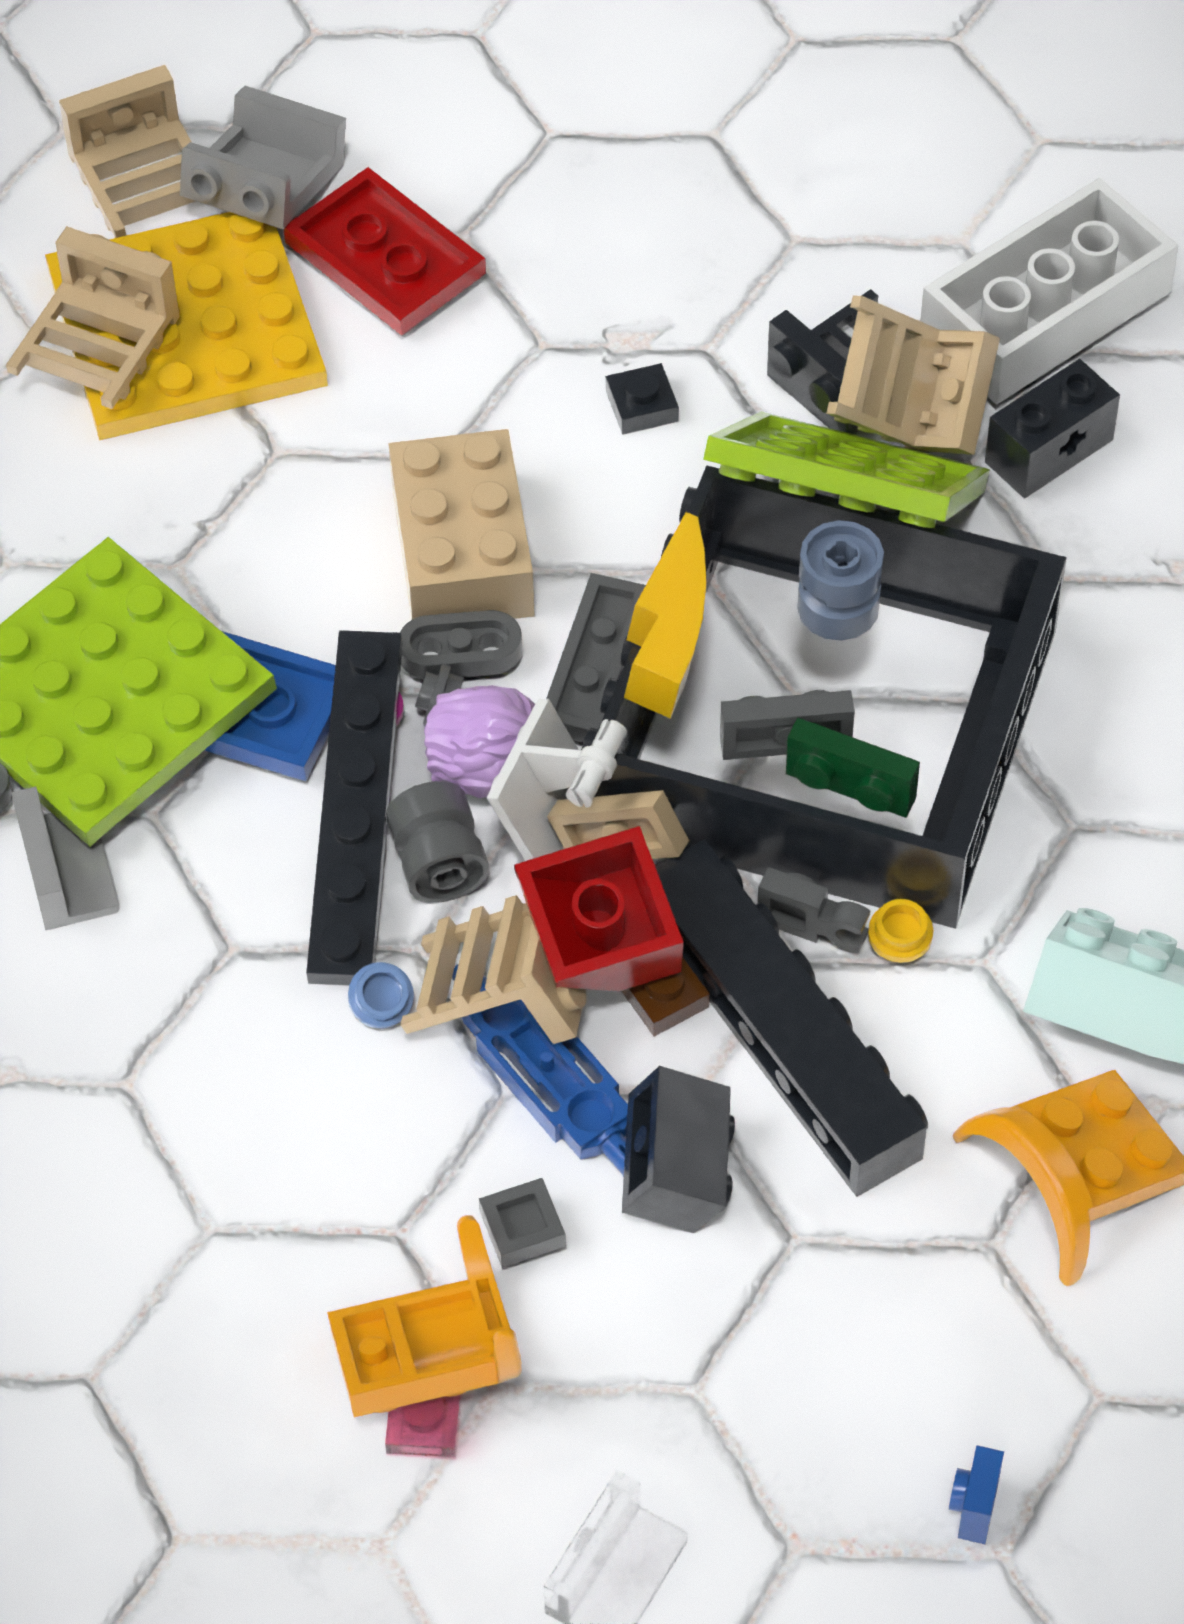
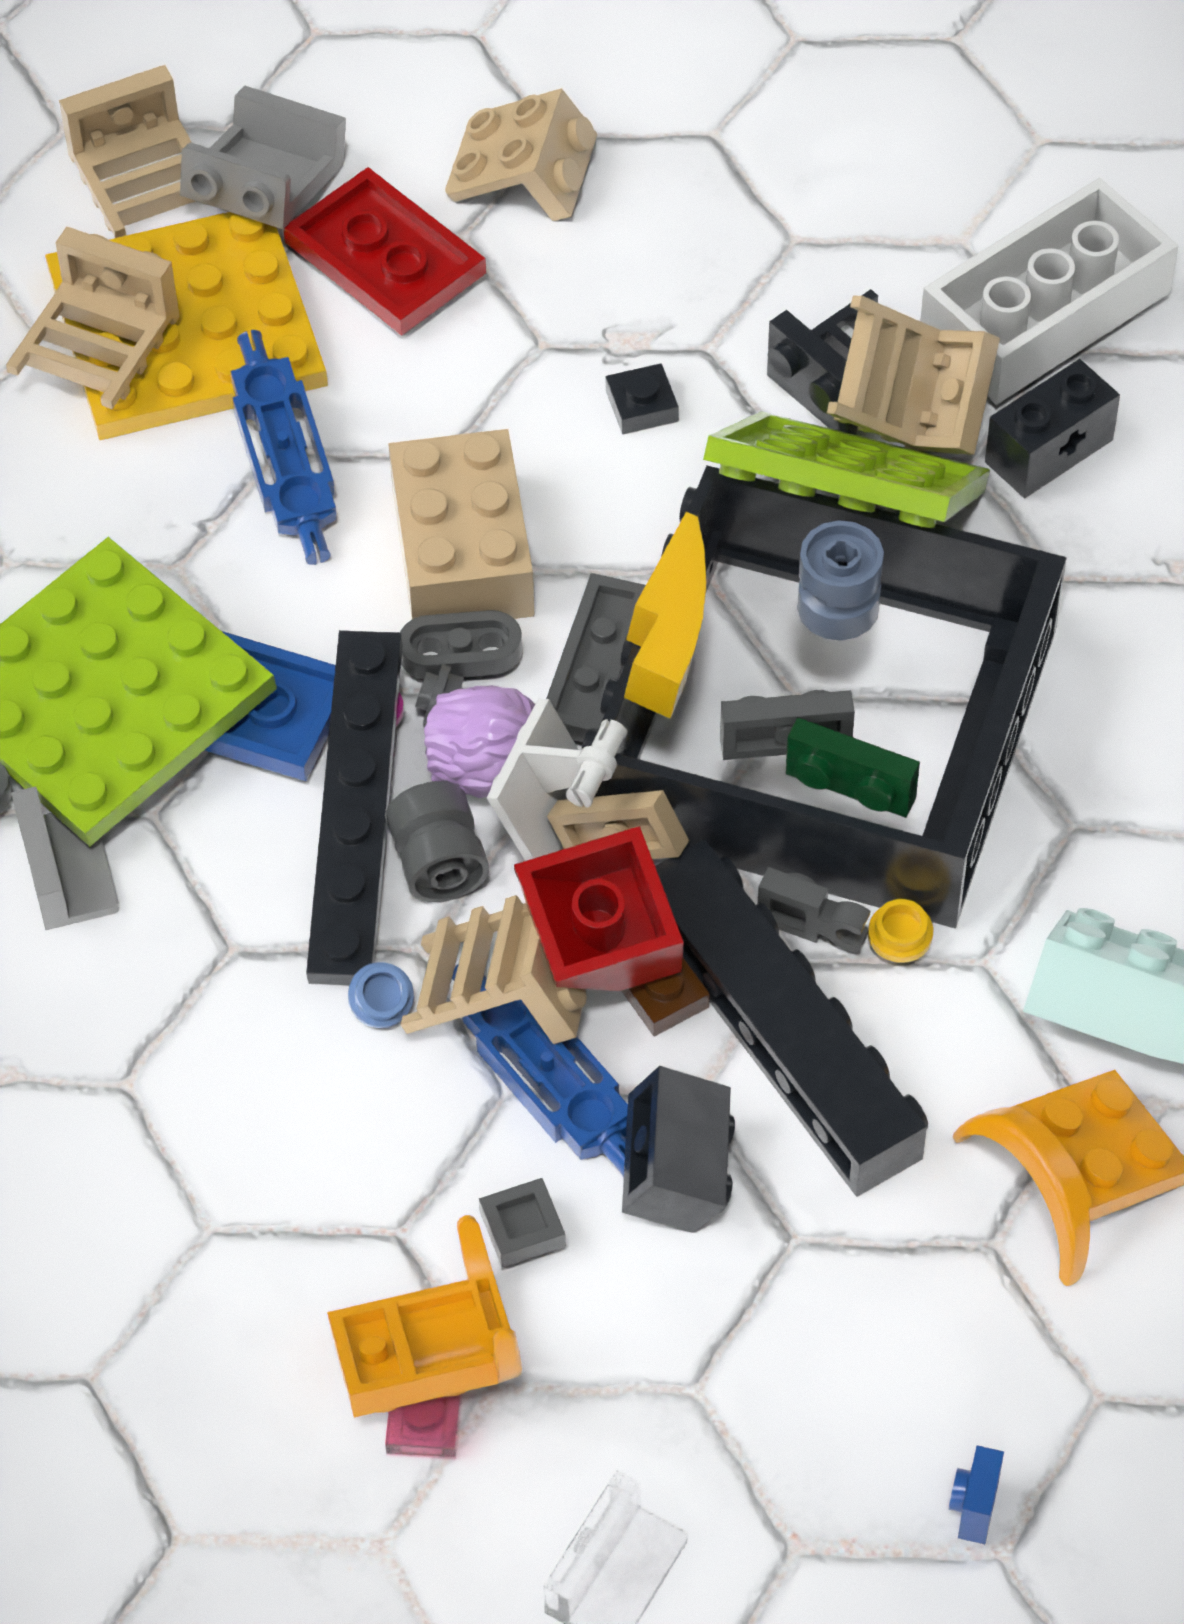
none -> blue piece [231,330,336,565]
none -> tan bracket [445,88,598,221]

